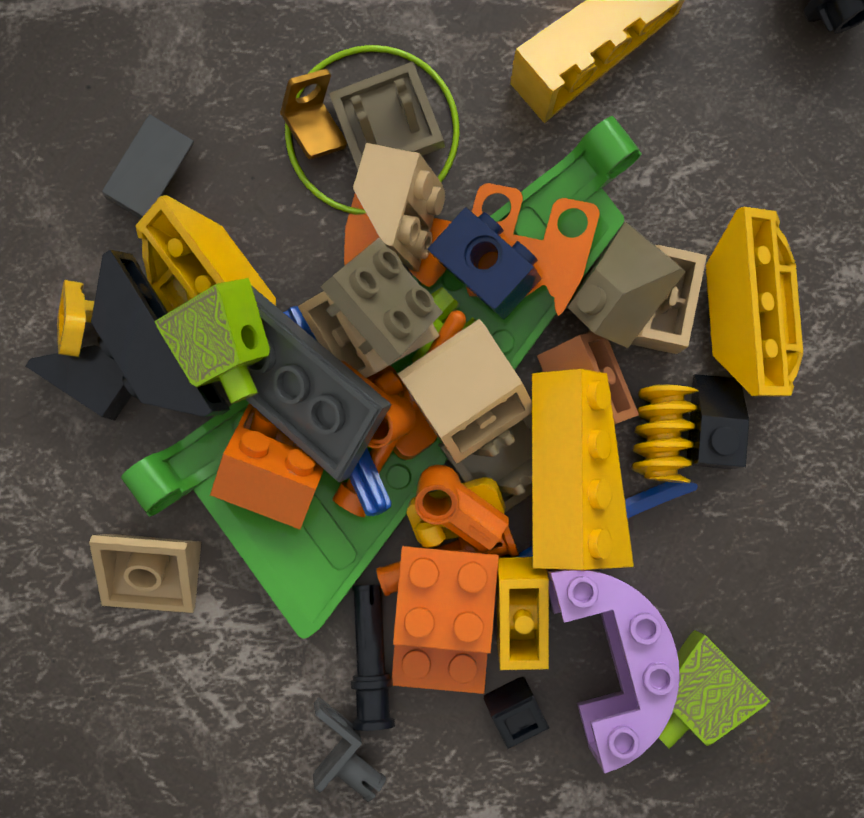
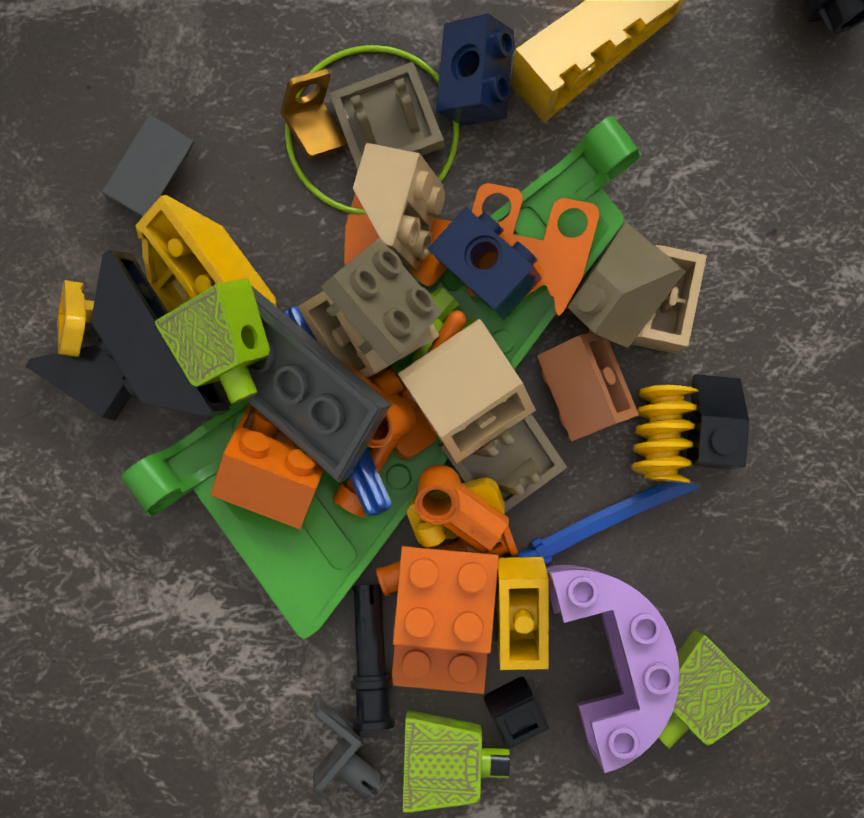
tan slope [89,534,201,613] -> none
yellow wedge [532,369,634,570] -> none
yellow wedge [706,206,803,397] -> none
none -> lime torso [403,710,510,813]
none -> dark blue brick [436,13,515,126]

